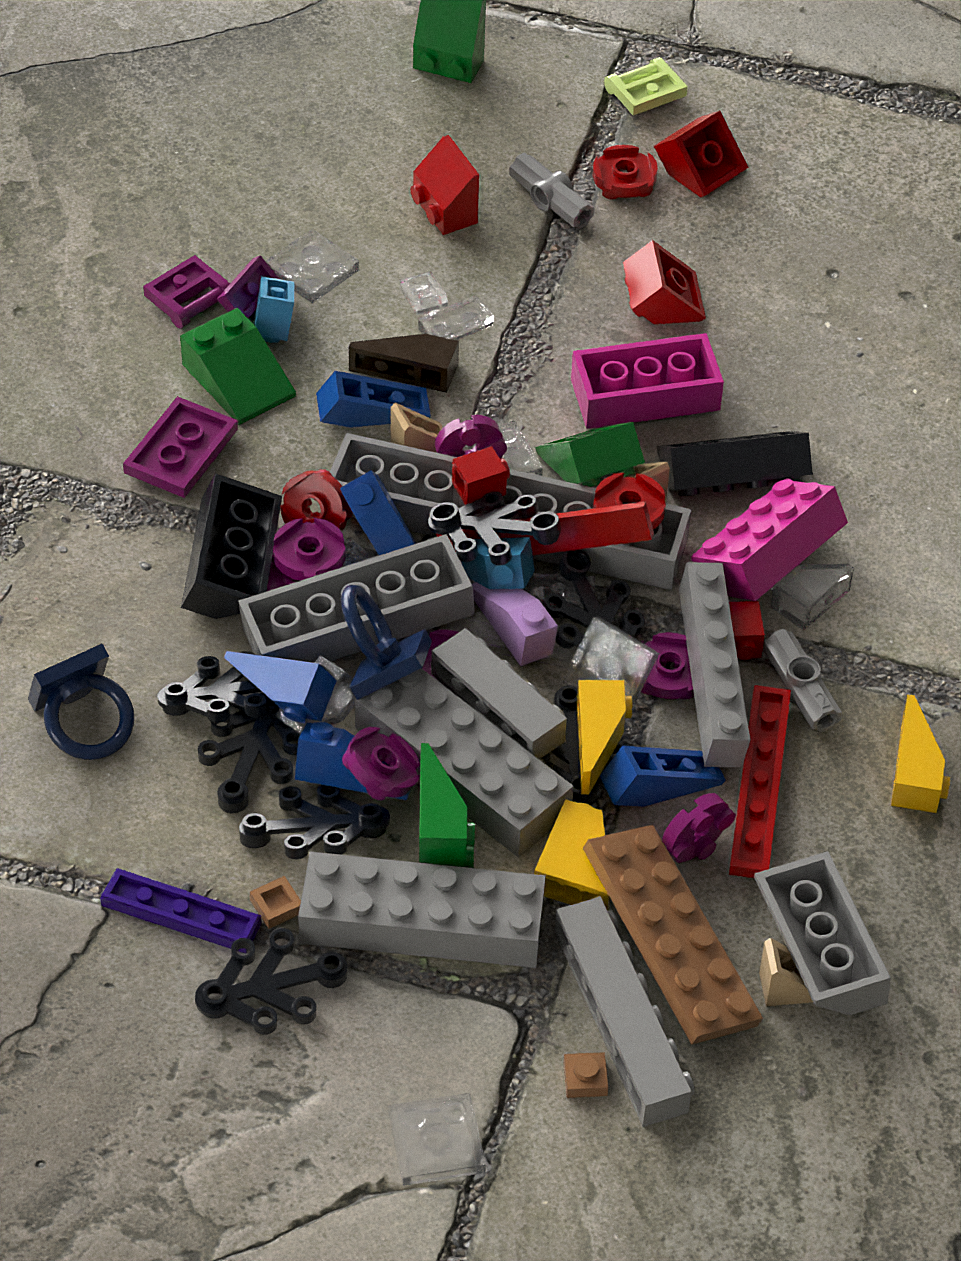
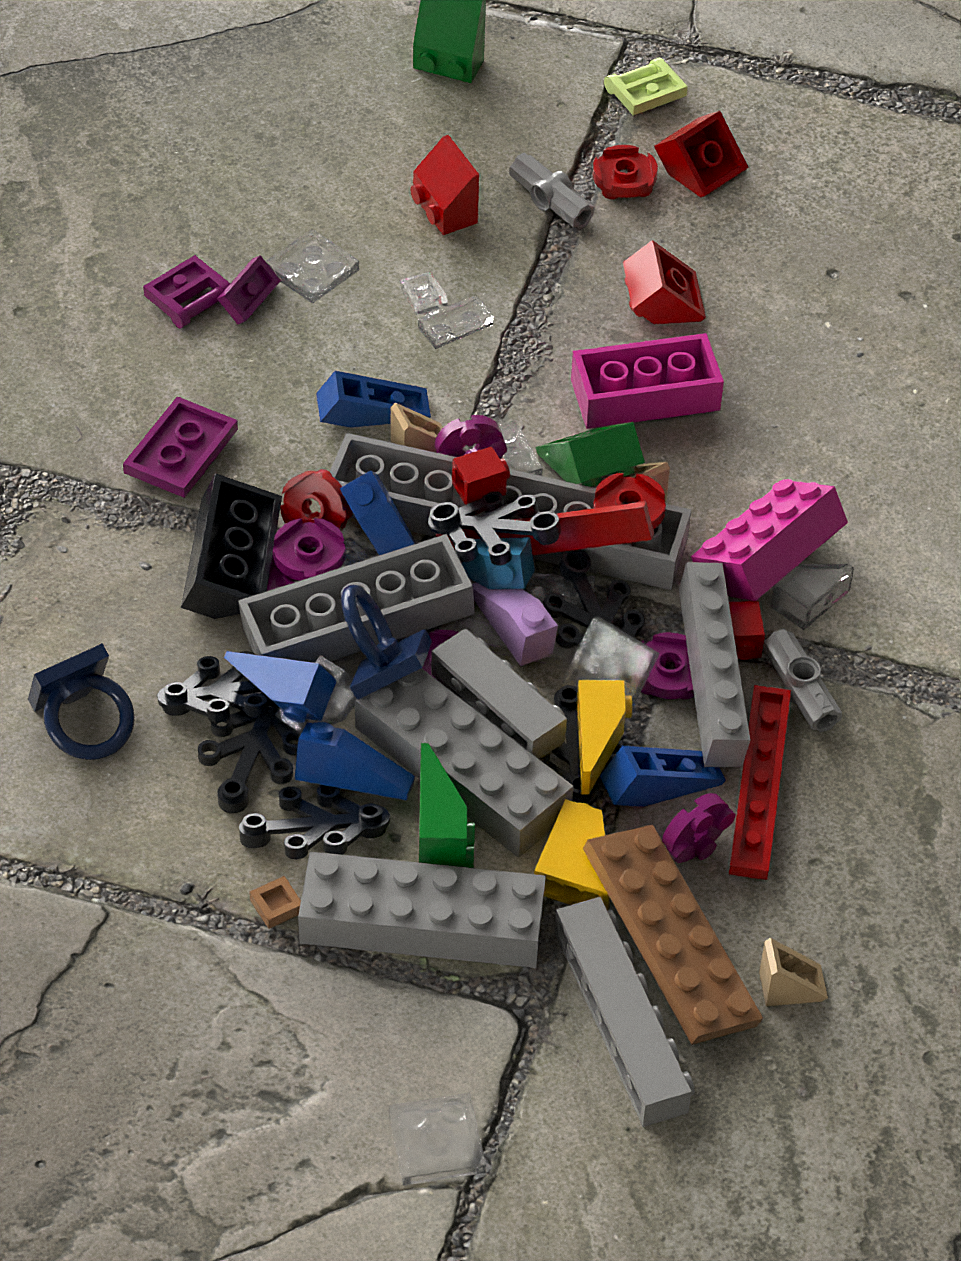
dark purple tile [100,868,262,954] -> none
green slope [180,308,296,425] -> none
black plant [195,928,348,1035] -> none
dark azure slope [254,276,294,343] -> none
magenta plate [342,727,420,801] -> none
dark brown slope [348,333,459,393] -> none
medium nougat plate [563,1052,608,1098] -> none
black slope [657,431,813,496] -> none
light grey slope [754,851,891,1015] -> none
yellow slope [891,694,950,813] -> none

